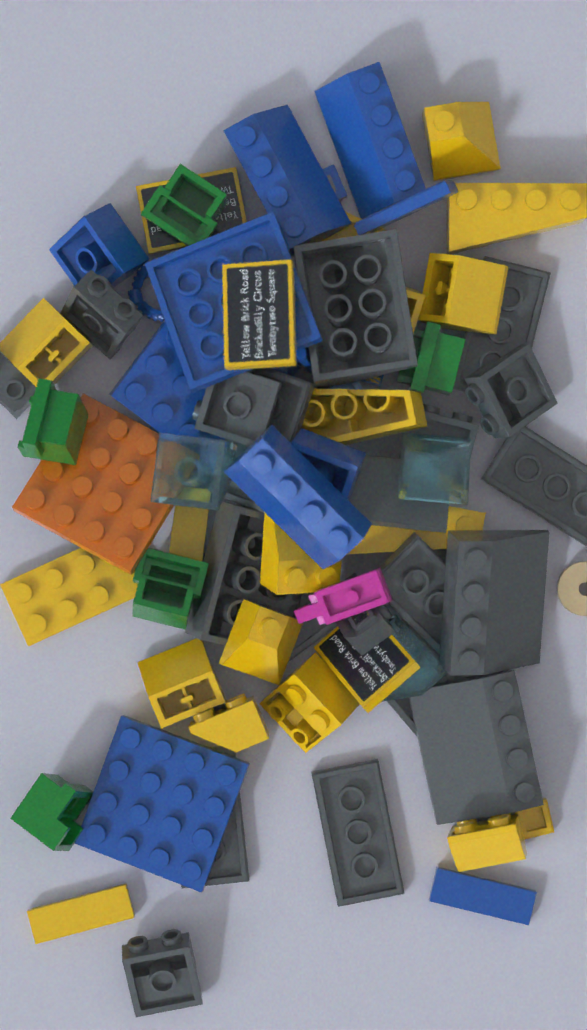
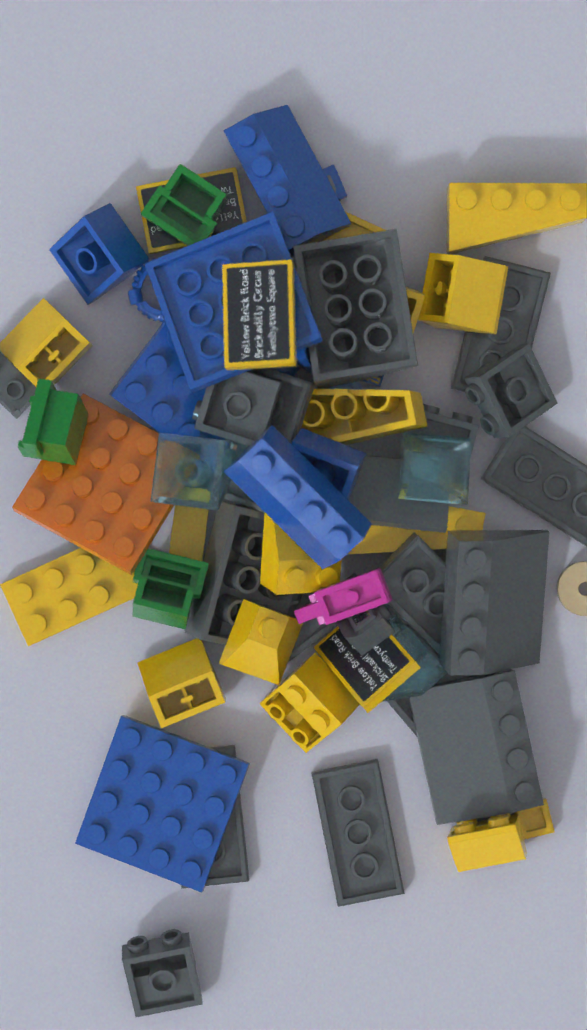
green plate [10,773,93,851] -> none
yellow tile [27,883,135,944] -> none
dark grey plate [60,270,143,360] -> none
yellow slope [188,693,269,752] -> none
blue slope [315,62,426,219] -> none
blue tile [354,180,459,235] -> none
green plate [396,321,466,395] -> none
yellow slope [422,102,501,181] -> none
blue tile [429,867,537,925] -> none

